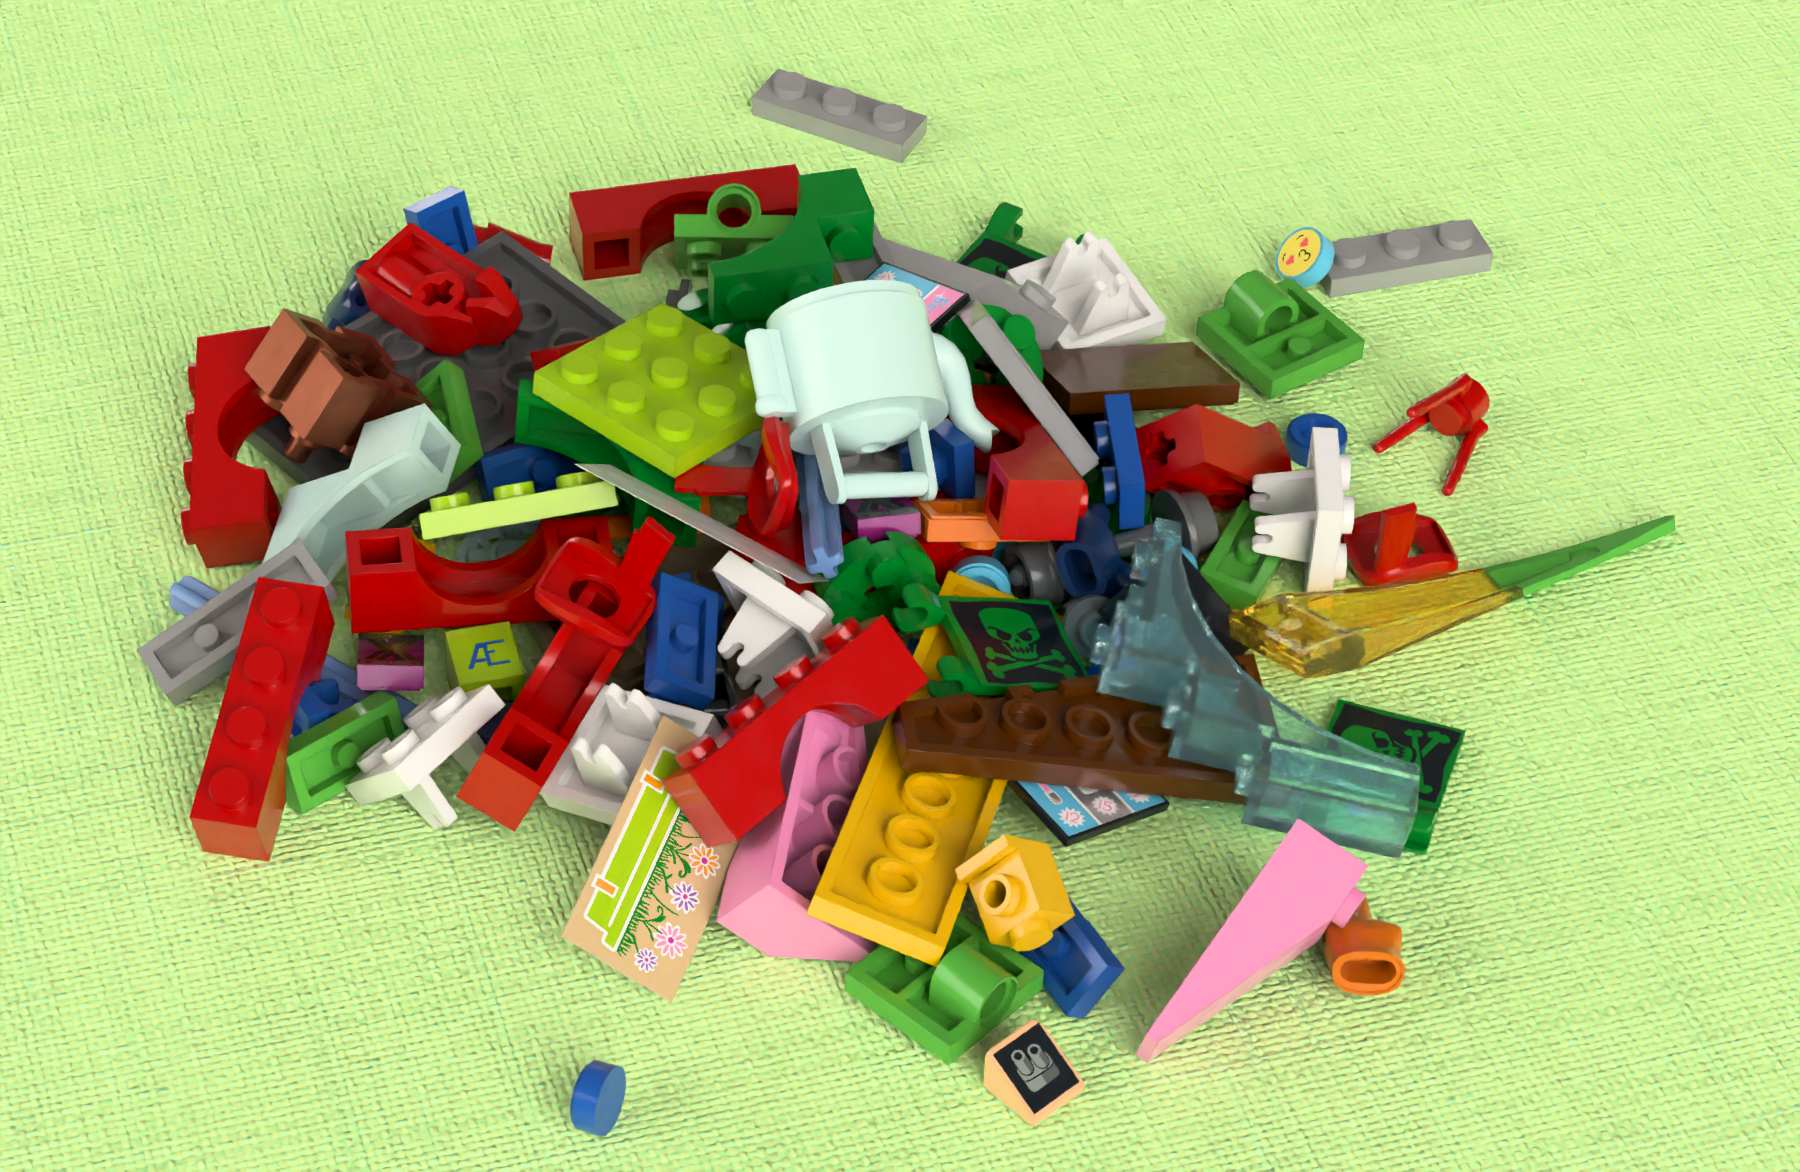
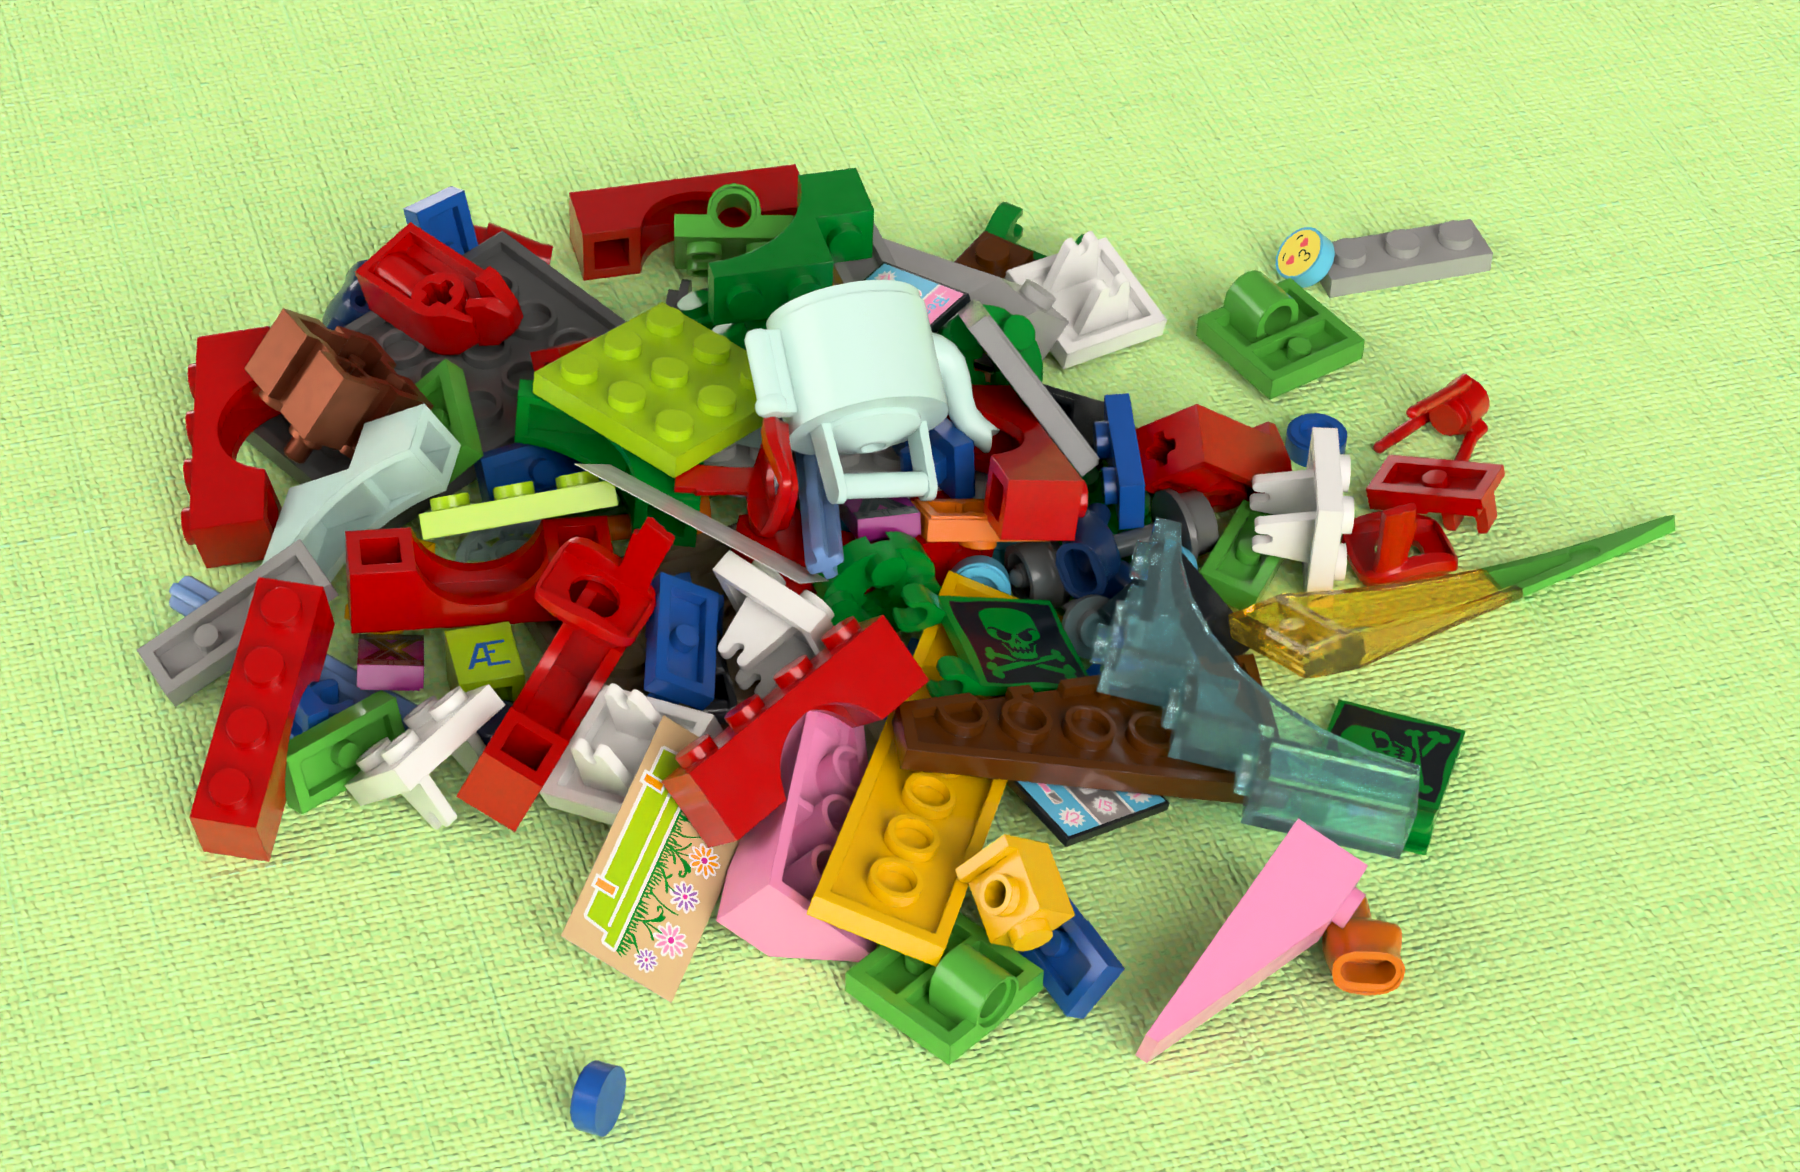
light grey plate [752,69,927,164] -> none
slope [983,1019,1084,1127] -> none
reddish brown tile [1040,342,1240,415] -> none
none -> reddish brown plate [954,231,1033,279]
none -> red plate [1366,454,1505,534]

